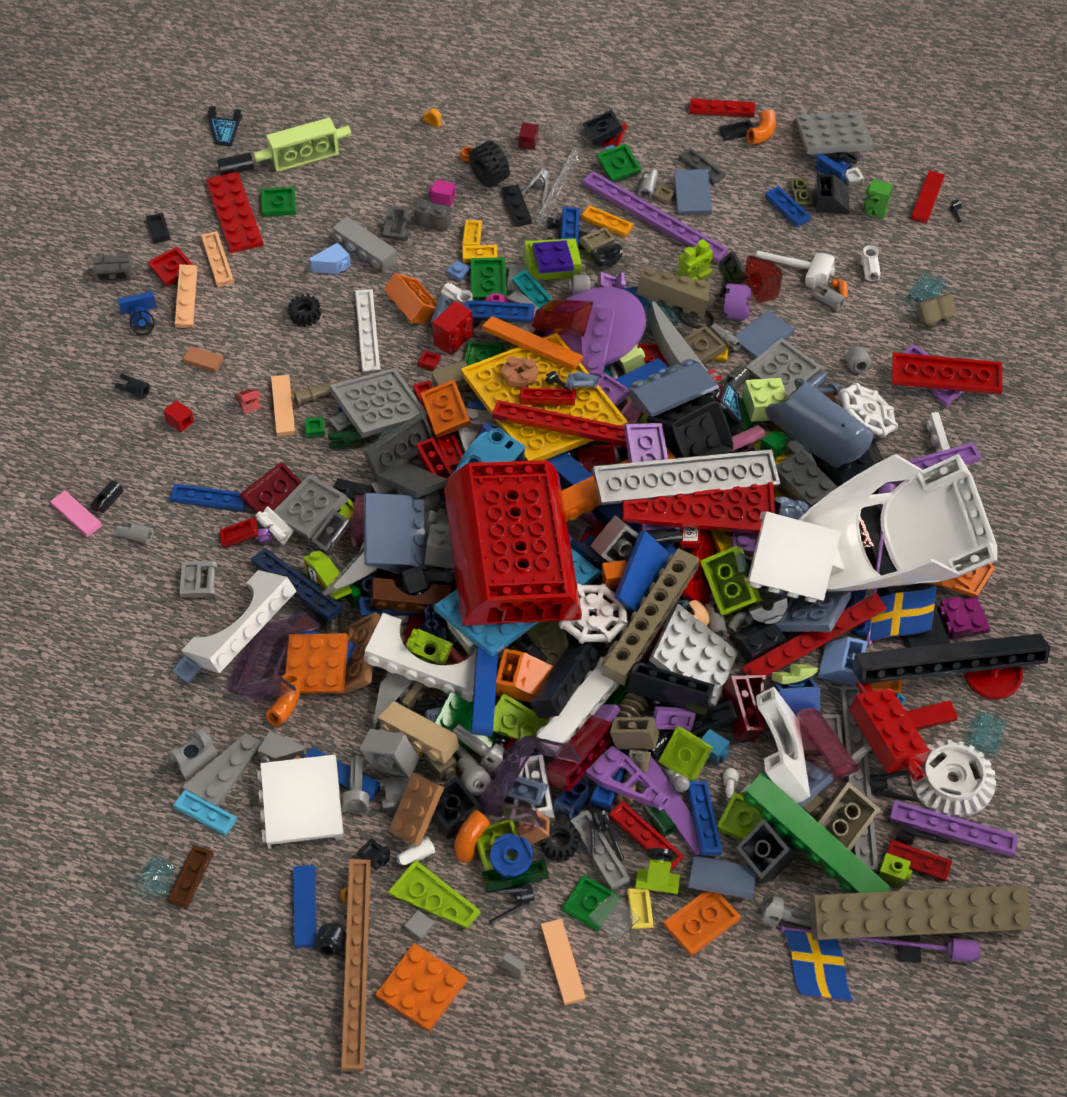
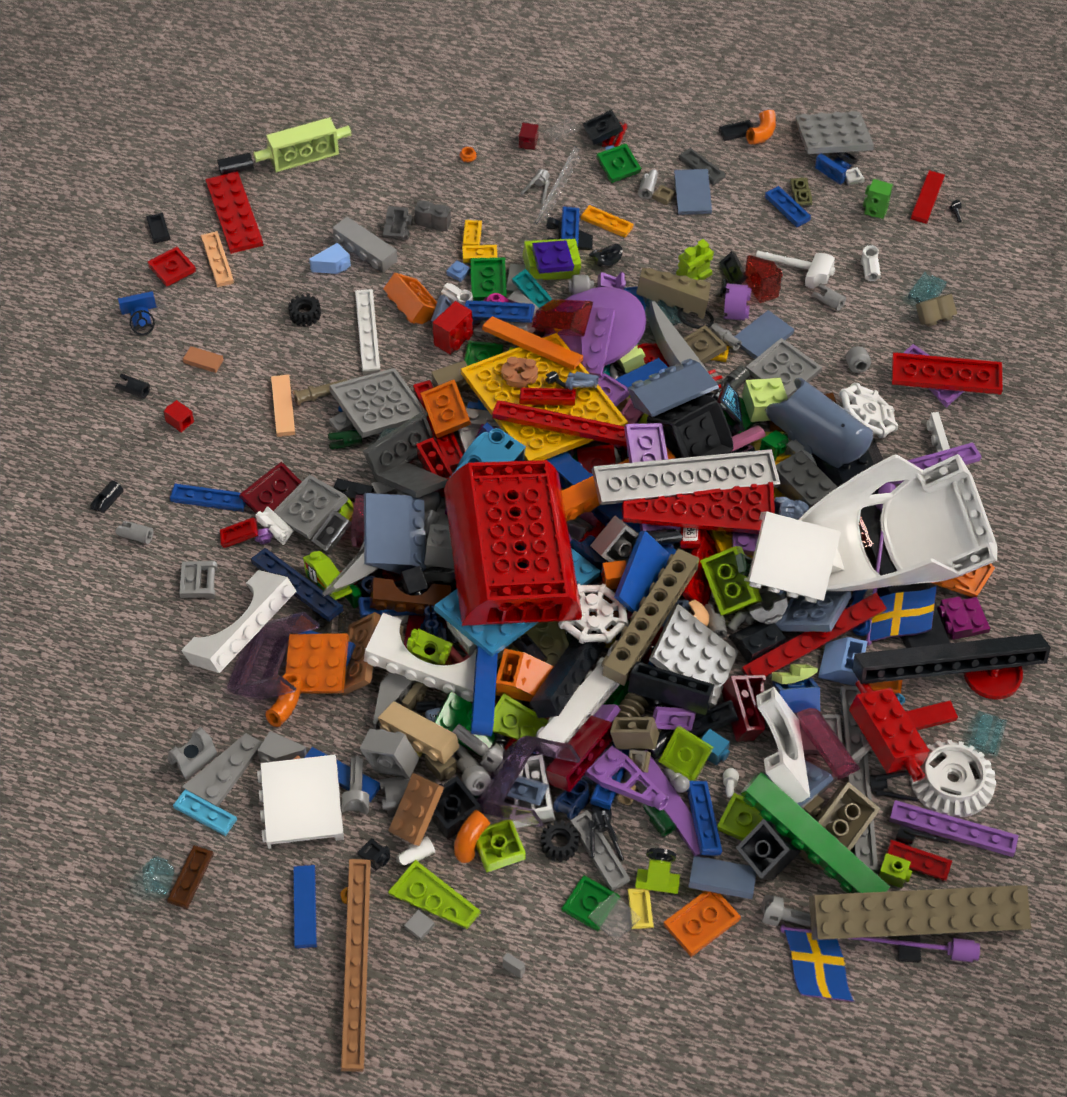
bright pink tile [50,491,102,537] -> none
flat silver brick [93,254,132,282] -> none
sand blue plate [172,656,201,684] -> none
light nougat plate [175,265,198,328] -> none
flag [208,106,242,147] -> none
red slope [235,388,261,414] -> none
green tile [261,187,296,217] -> none
green plate [305,417,325,438] -> none
black head [315,923,346,956] -> none
orange plate [375,943,468,1033] -> none
red tile [417,350,441,371] -> none
light orange tile [422,108,442,127] -> none
dark pink brick [429,179,456,207] -> none
black tyre [469,141,510,188] -> none
dark green plate [482,859,549,892] -> none
black plant [486,884,534,924] -> none
blue plate [490,834,533,878] -> none
black plate [502,184,532,227] -> none
nougat brick [516,809,550,845] -> none
light nougat tile [541,919,586,1006] -> none
dark tan plate [579,227,616,253] -> none
medium lavender plate [582,171,729,264] -> none
red tile [608,801,685,873] -> none
red plate [689,98,755,118] -> none
sand blue plant [807,372,841,395] -> none
black slope [814,174,850,214] -> none
orange arm [831,278,848,299] -> none

